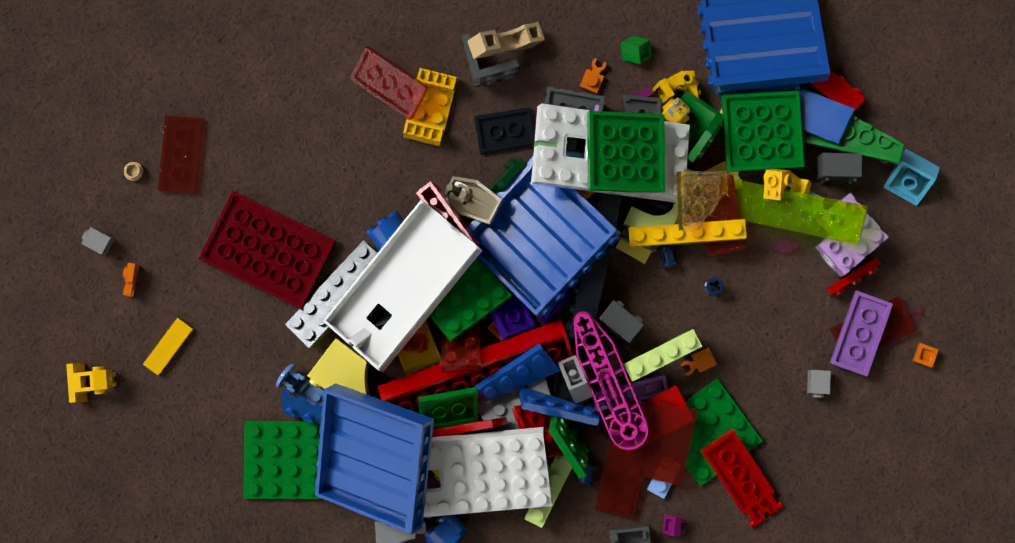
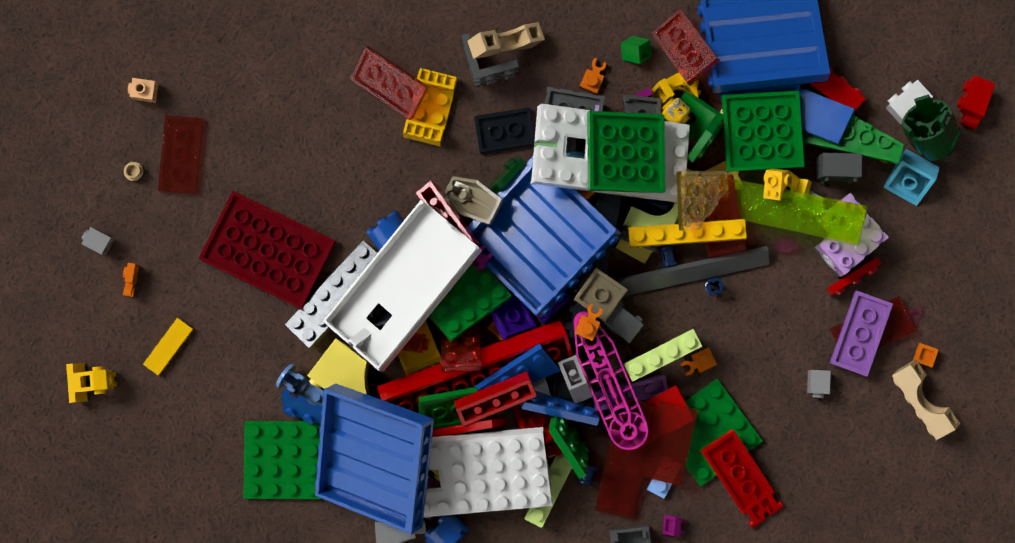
none -> light nougat brick [128,78,159,103]
none -> red brick [454,371,537,426]
none -> magenta tile [472,246,492,272]
none -> dark tan tile [573,268,628,322]
none -> orange plate [574,303,603,341]
none -> dark grey tile [617,246,770,296]
none -> clear red plate [651,9,720,86]
none -> white brick [885,80,933,125]
none -> tan arch [892,359,960,440]
none -> dark green piece [901,94,961,161]
none -> red hinge [956,75,996,130]

